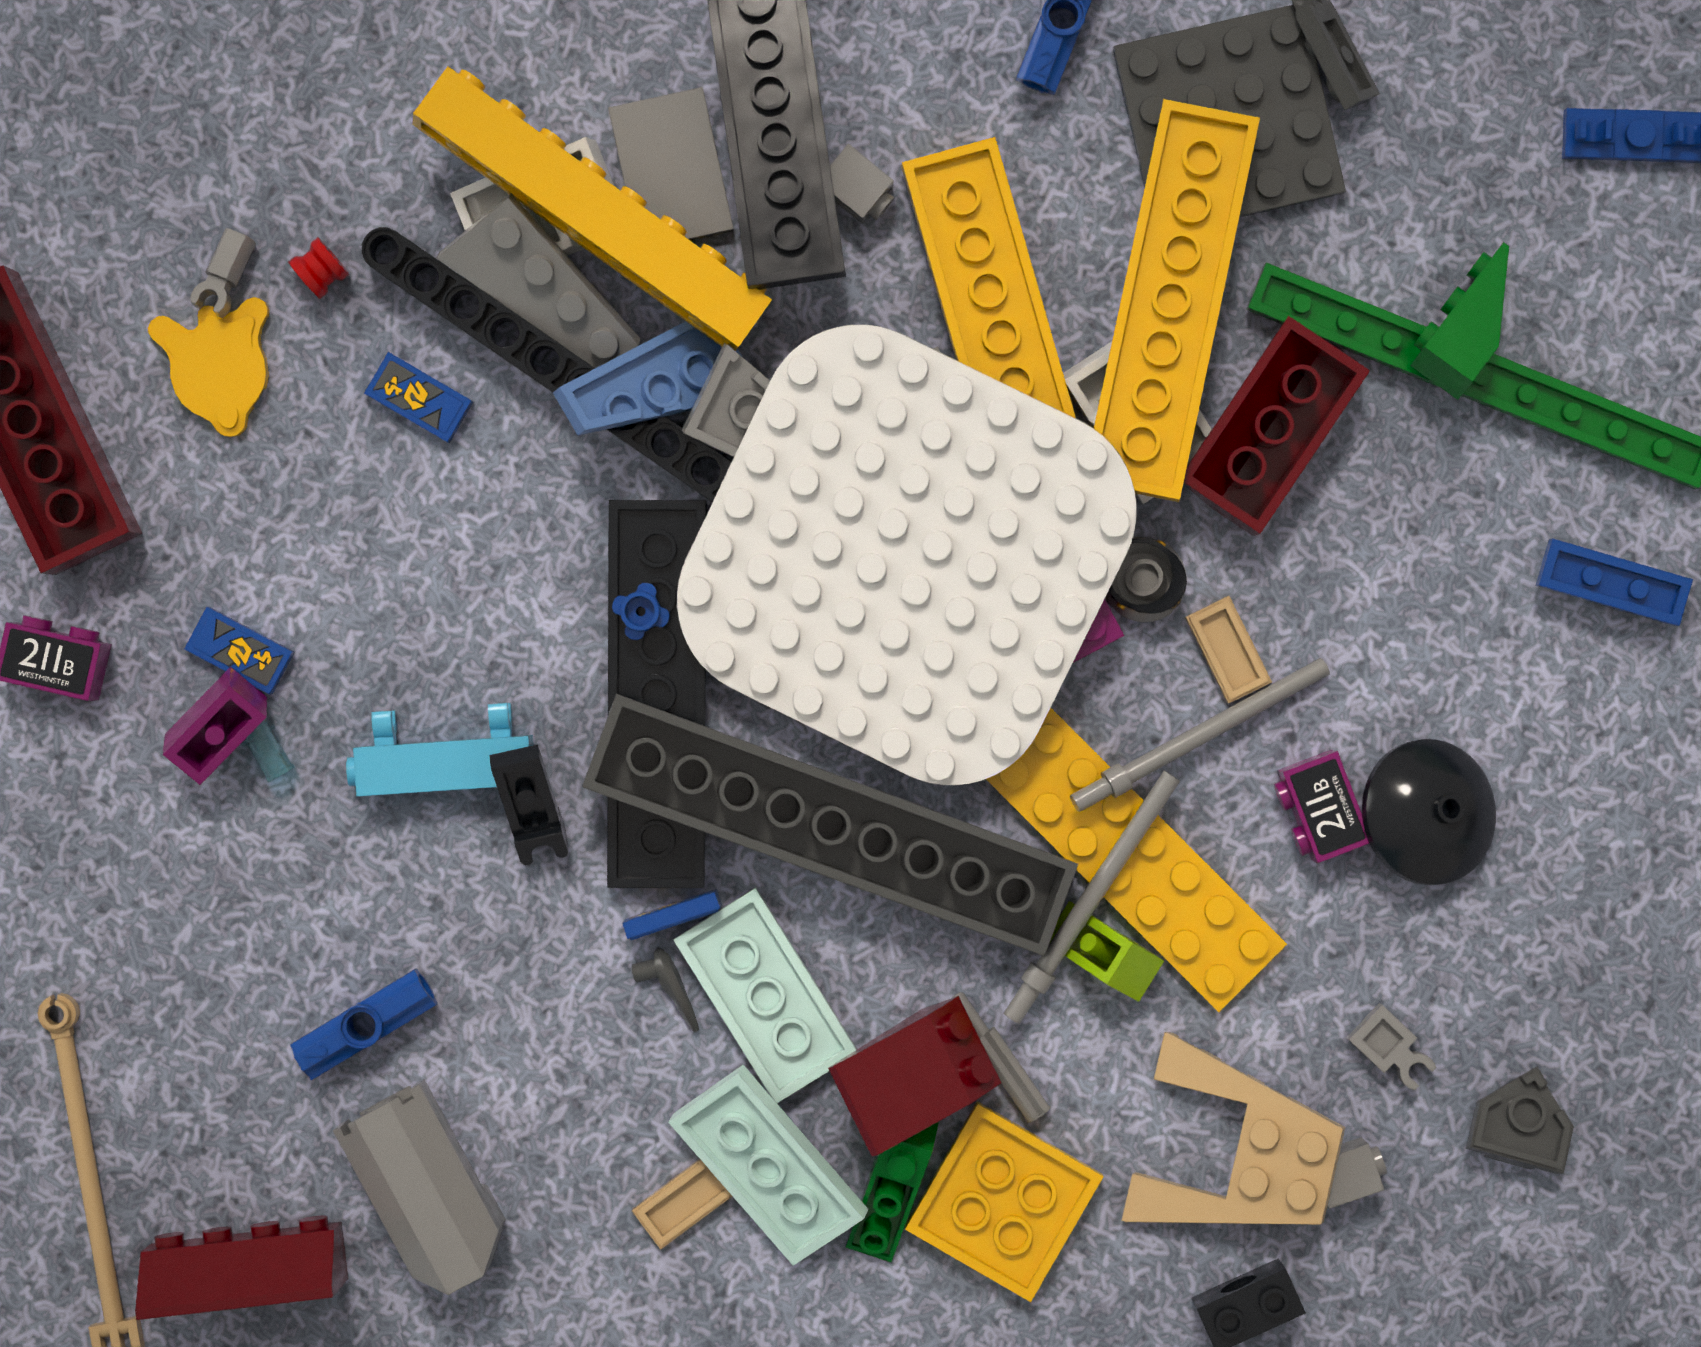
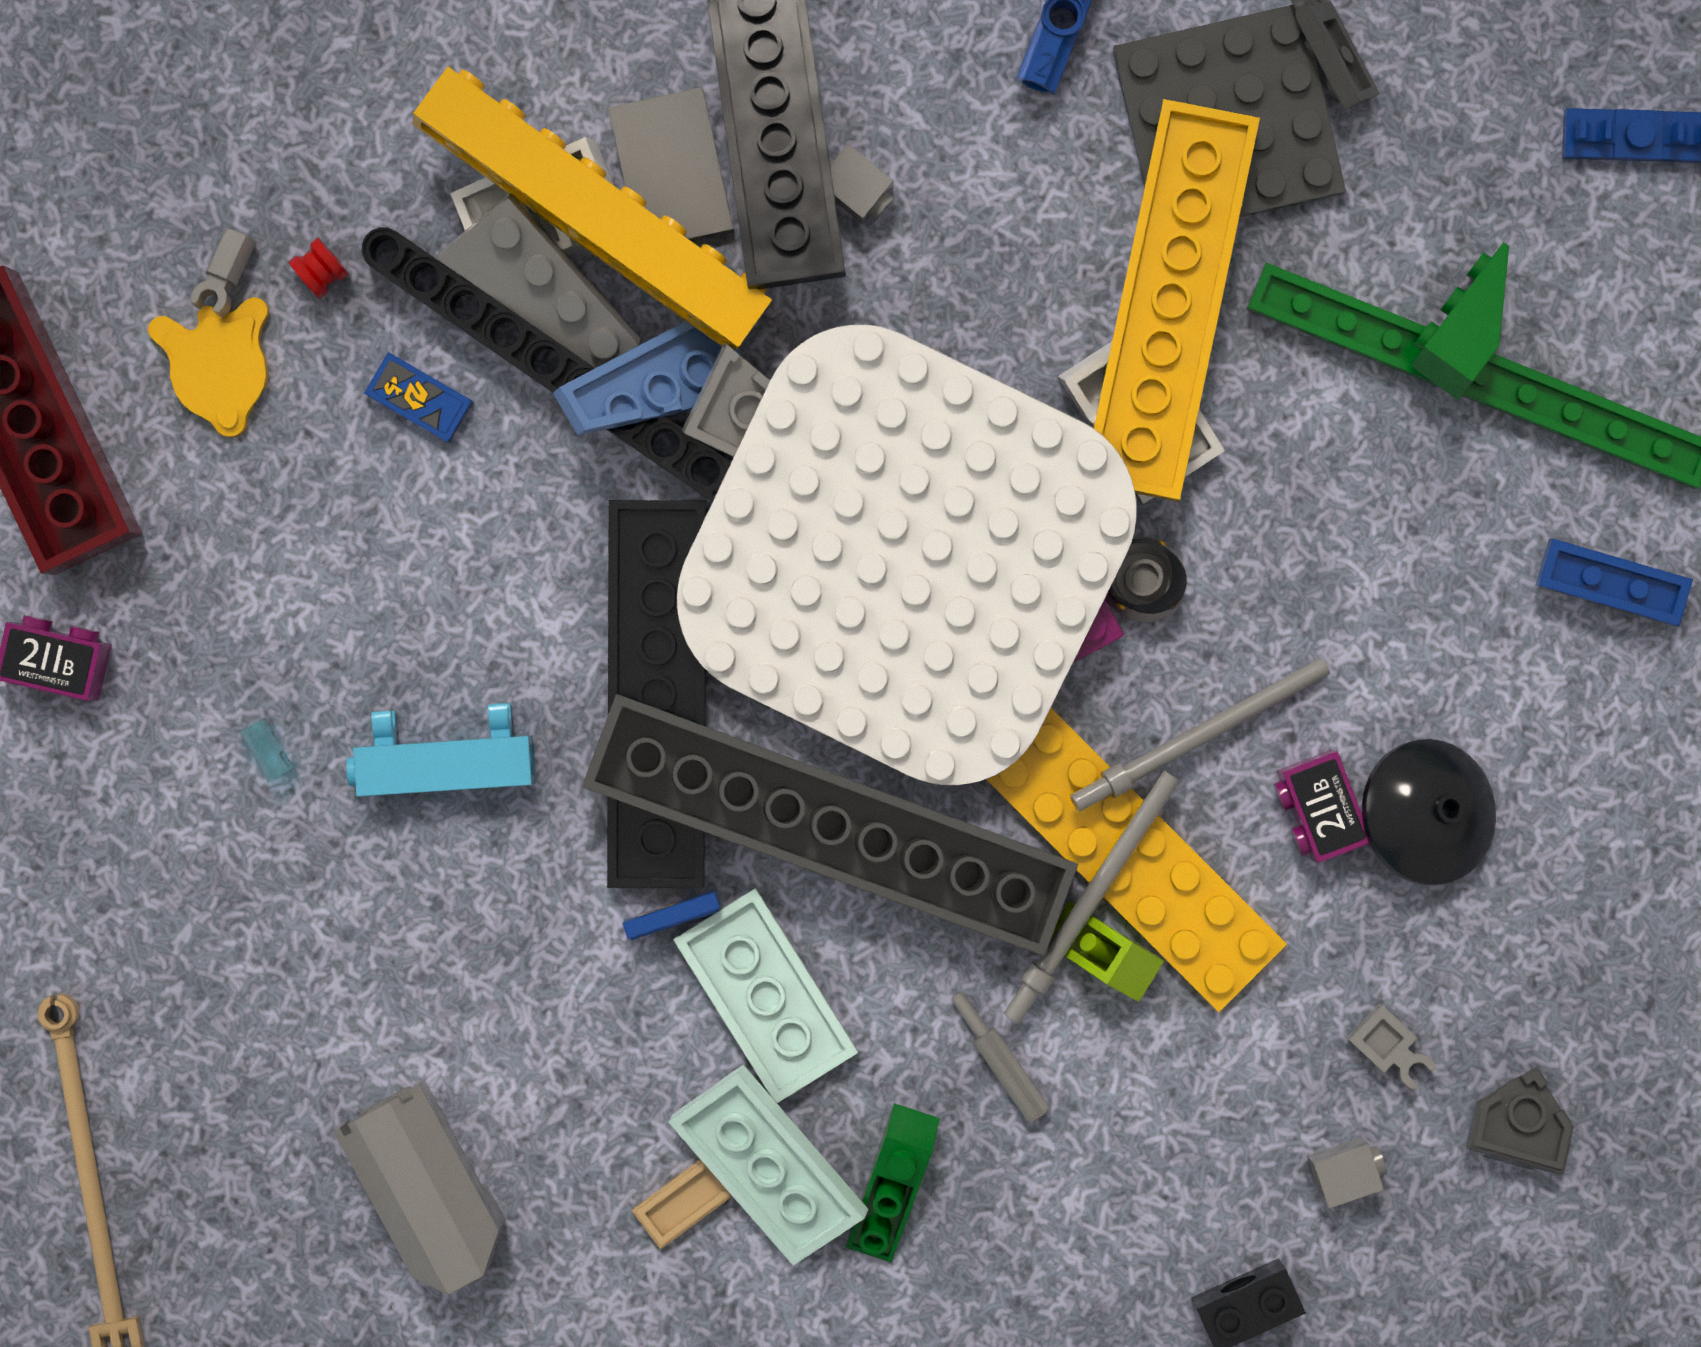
dark red slope [135,1215,348,1320] -> none
magenta brick [163,667,267,785] -> none
tile [184,607,295,695] -> none
blue piece [290,968,438,1080] -> none
black plate [489,745,568,865] -> none
blue plate [612,583,670,640] -> none
dark grey bar [632,947,699,1032] -> none
dark red slope [828,996,1001,1157] -> none
yellow plate [901,137,1076,418] -> none
yellow plate [905,1101,1104,1302] -> none
tan wing [1121,1032,1345,1225] -> none
dark red slope [1183,316,1370,536] -> none
tan tile [1185,596,1272,704] -> none

